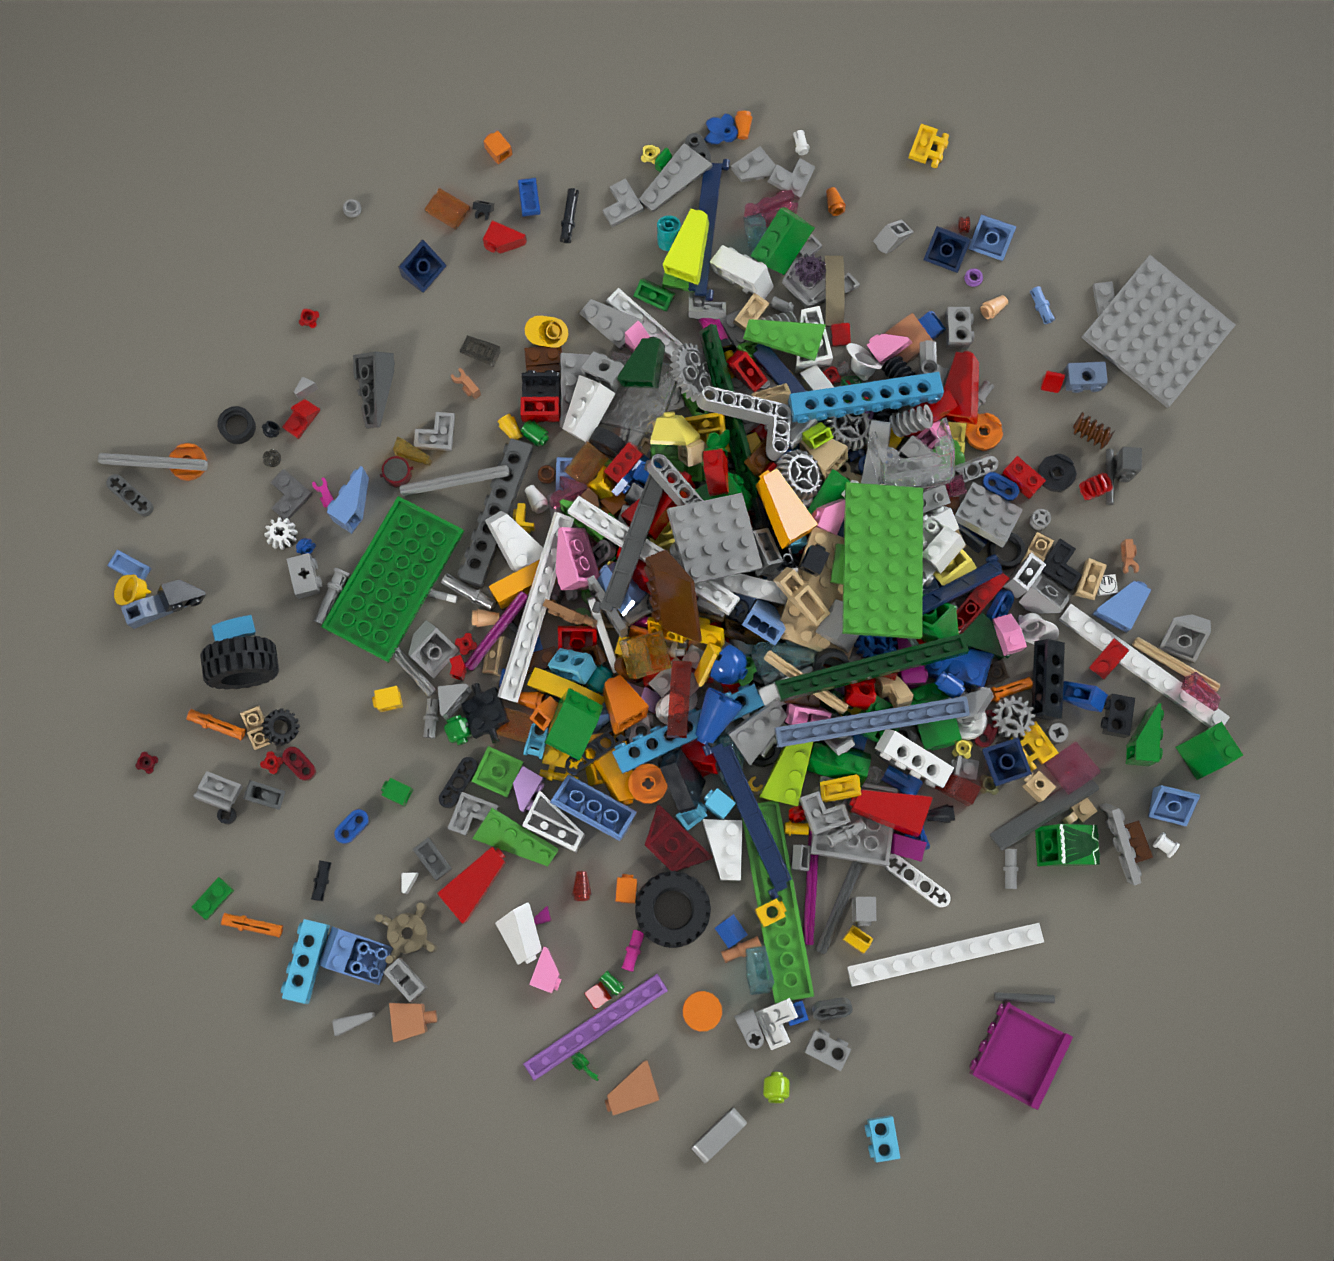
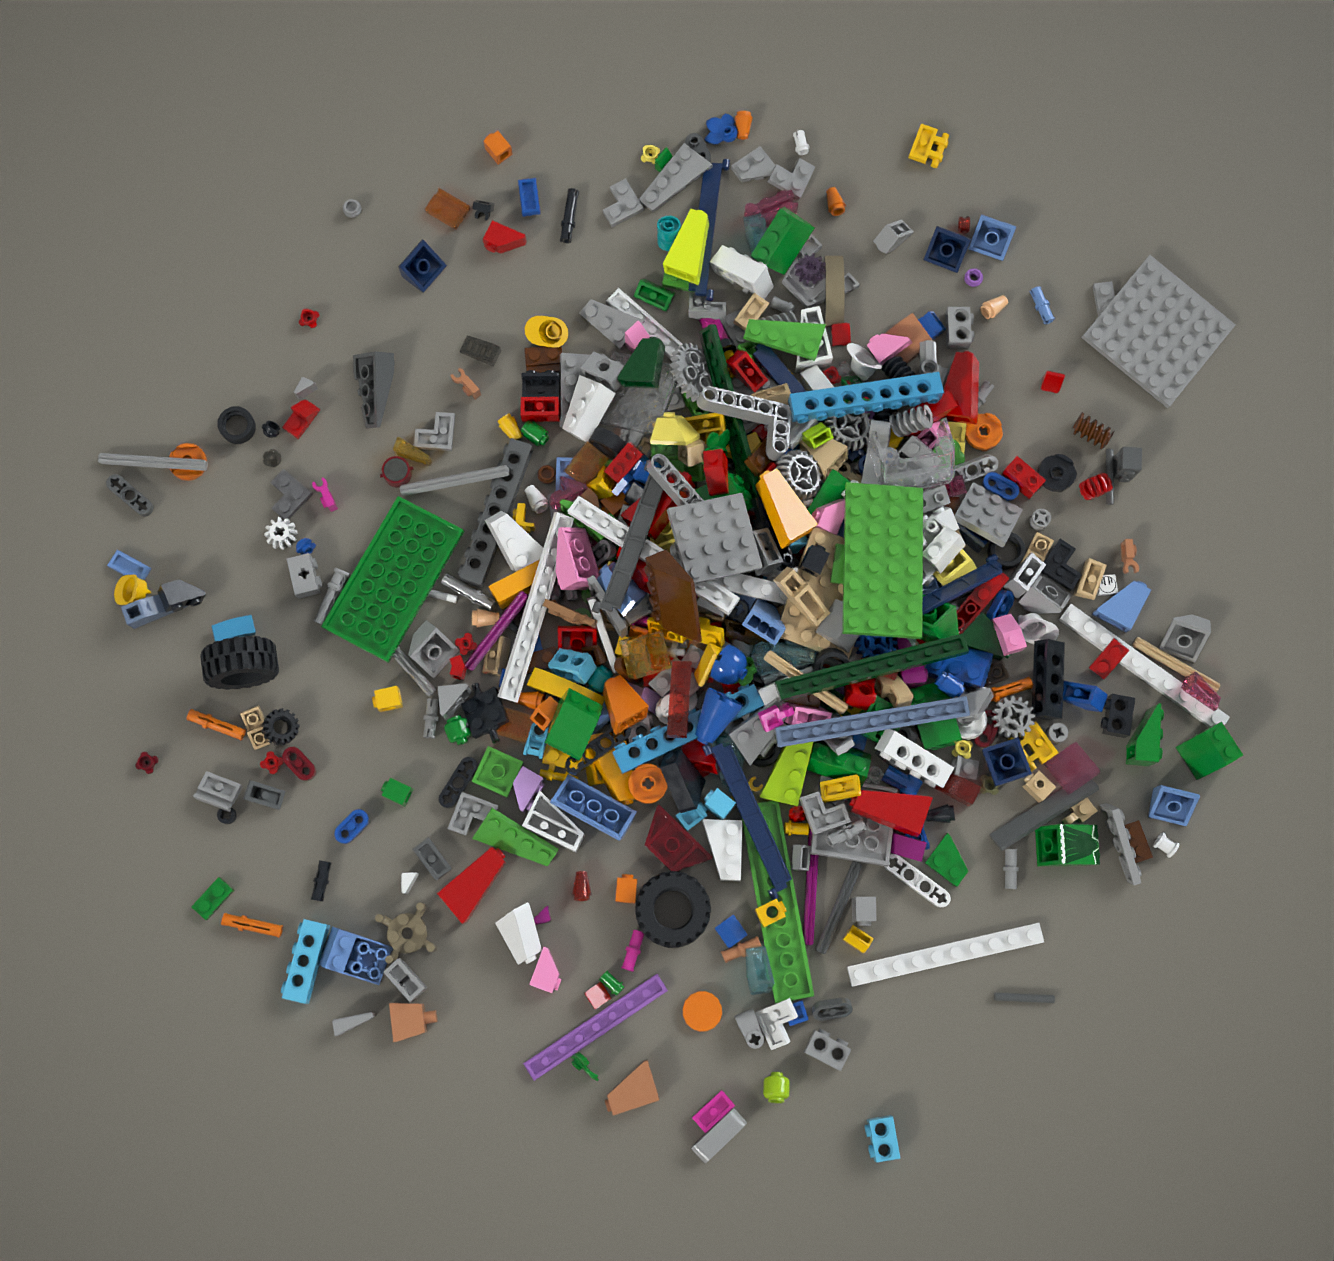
medium blue slope [327,466,369,534] -> none
magenta panel [969,1002,1073,1110] -> none
sand blue brick [1064,362,1107,393] -> none
none -> dark pink plate [692,1090,735,1133]
none -> dark pink plate [758,702,794,732]
none -> green wing [925,833,968,887]

